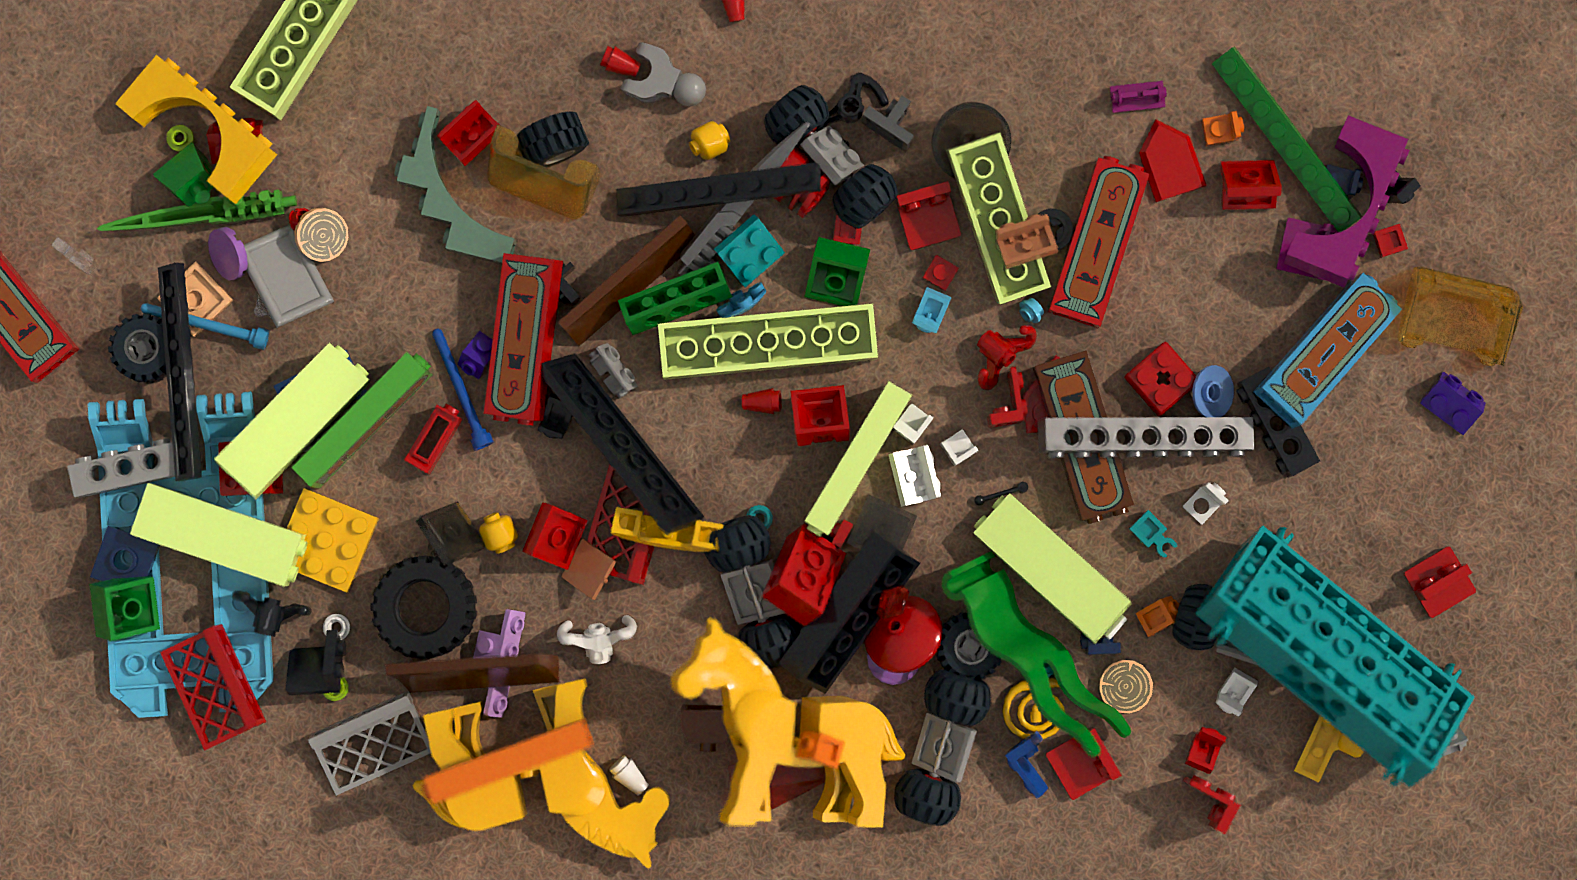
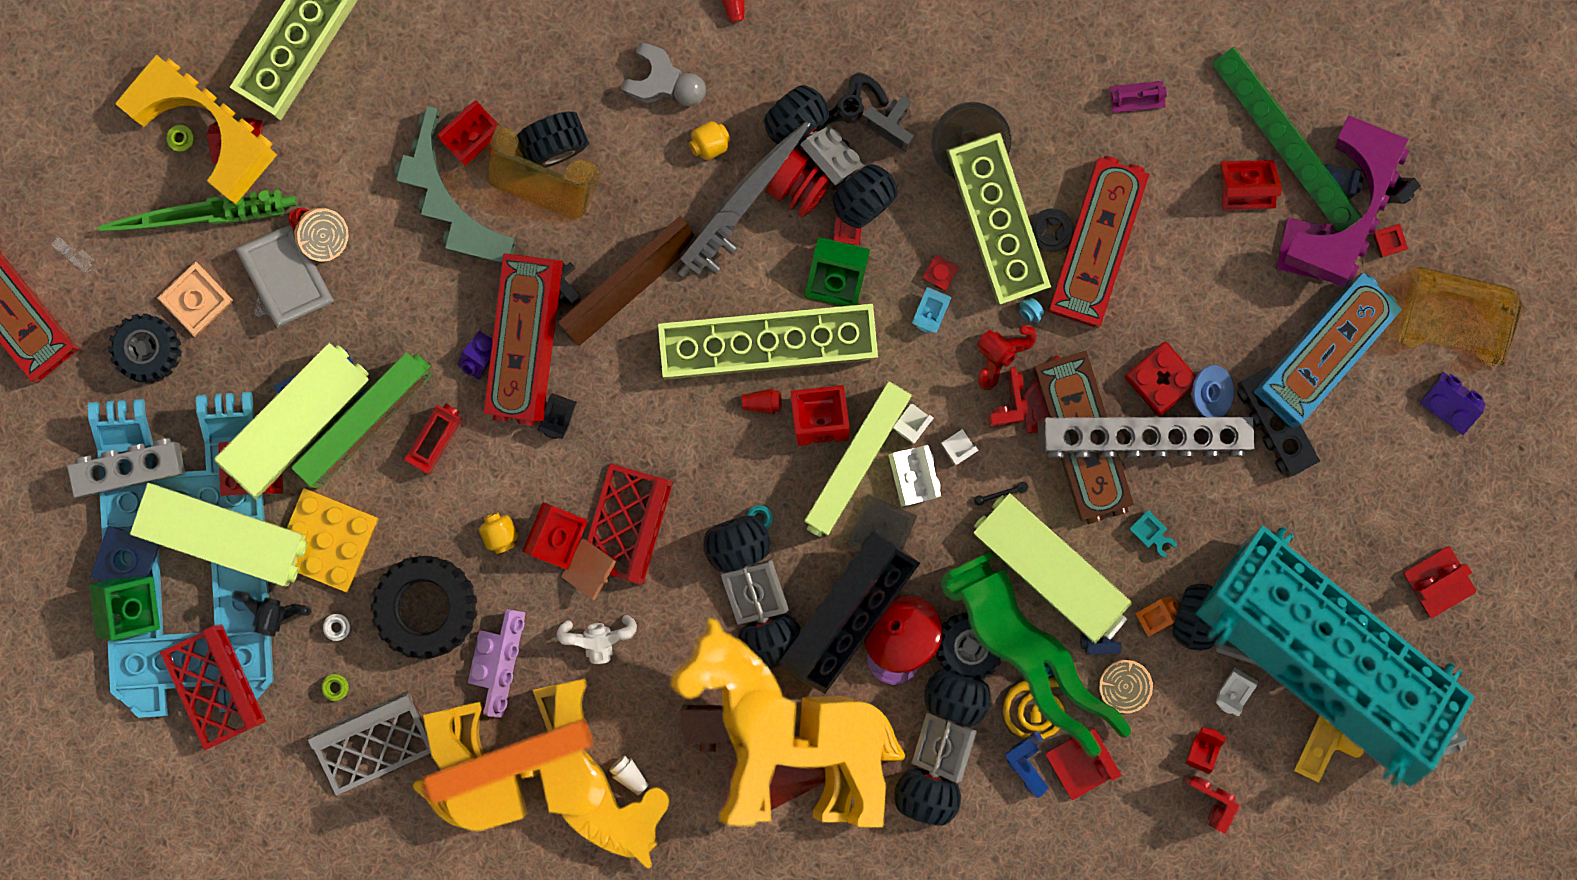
dark azure piece [141,303,270,350] -> none
green torso [153,142,214,207] -> none
black plate [158,263,202,481] -> none
medium lavender tile [208,227,248,280] -> none
black bracket [285,629,346,696] -> none
reddish brown arch [386,654,560,693] -> none
clear smoke tile [416,501,485,566] -> none
blue piece [432,329,494,451] -> none
black plate [539,354,704,535] -> none
light grey hinge [589,343,638,399] -> none
red cone [600,46,641,78] -> none
yellow slope [611,507,723,552] -> none
black plate [616,162,821,217] -> none
green brick [618,262,732,336] -> none
teal plate [714,214,785,287] -> none
dark azure dish [716,282,766,318] -> none
red piece [761,524,846,626] -> none
orange bracket [796,731,844,769] -> none
red plate [829,519,853,548] -> none
clear red plate [877,586,909,619] -> none
red bracket [895,181,961,251] -> none
nougat bracket [995,214,1058,269] -> none
red tile [1139,119,1207,203] -> none
white bracket [1183,482,1229,524] -> none
orange bracket [1201,111,1244,146] -> none

